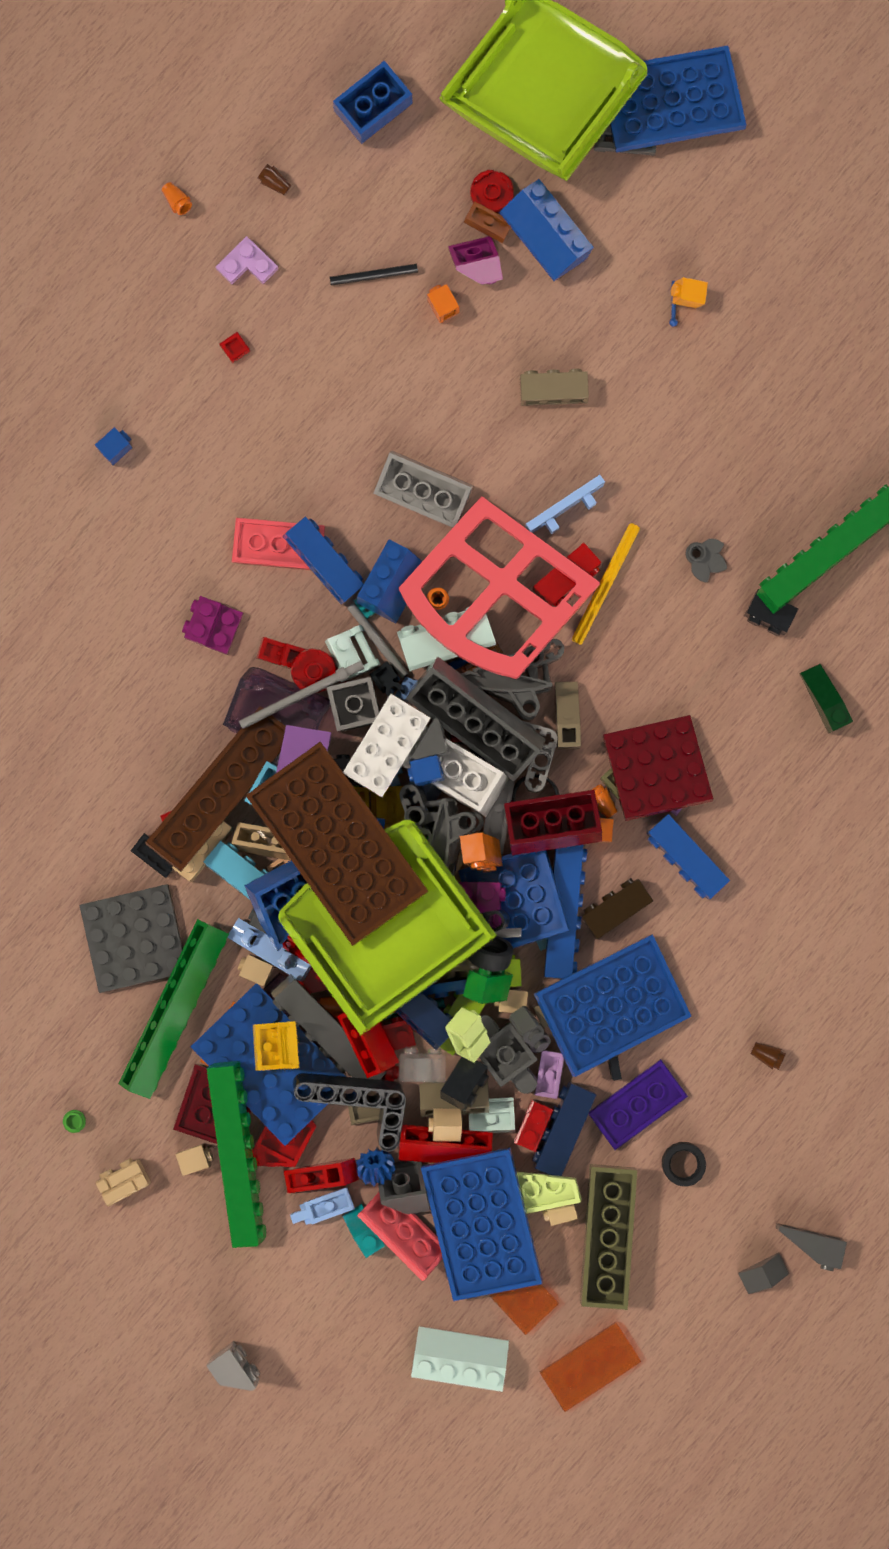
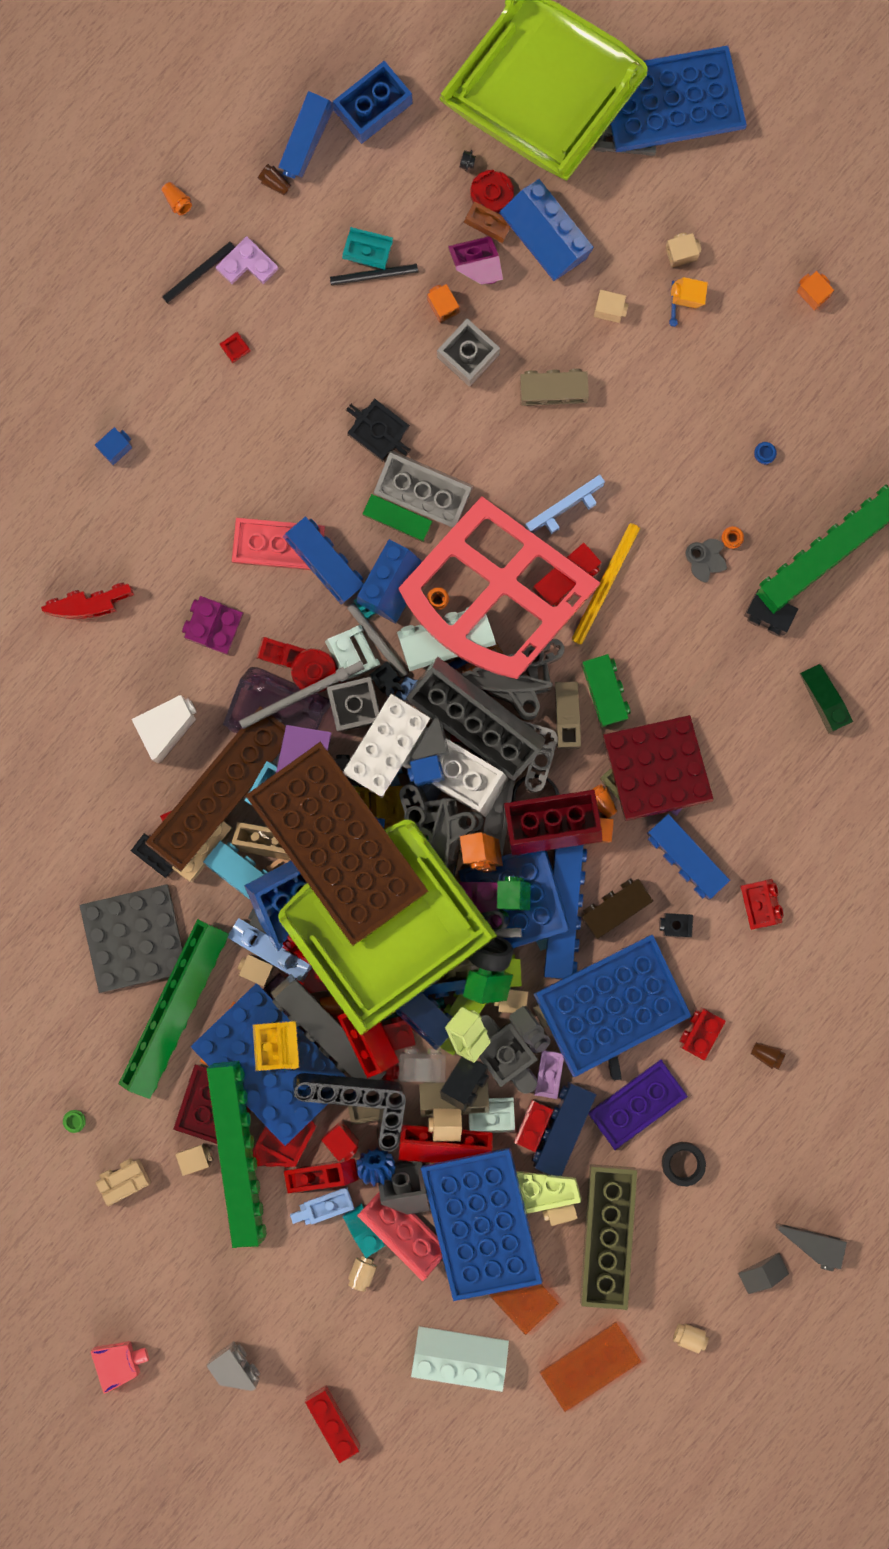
none -> red slope [41,582,134,619]
none -> coral torso [90,1341,149,1394]
none -> white slope [132,695,197,763]
none -> black bar [162,241,235,304]
none -> blue slope [278,91,334,179]
none -> red brick [305,1385,360,1464]
none -> red brick [321,1120,360,1162]
none -> teal plate [342,227,393,269]
none -> black plate [346,398,411,462]
none -> tan brick [348,1255,377,1292]
none -> green tile [362,494,432,542]
none -> light grey brick [437,318,500,387]
none -> black plate [459,150,476,171]
none -> green brick [497,877,531,911]
none -> green brick [581,654,631,728]
none -> tan brick [594,290,629,323]
none -> black brick [659,913,693,937]
none -> tan brick [665,233,701,268]
none -> tan brick [673,1324,709,1353]
none -> red bracket [679,1008,726,1061]
none -> orange plate [721,526,744,549]
none -> red bracket [740,879,784,930]
none -> blue plate [754,442,777,464]
none -> orange brick [797,271,834,311]

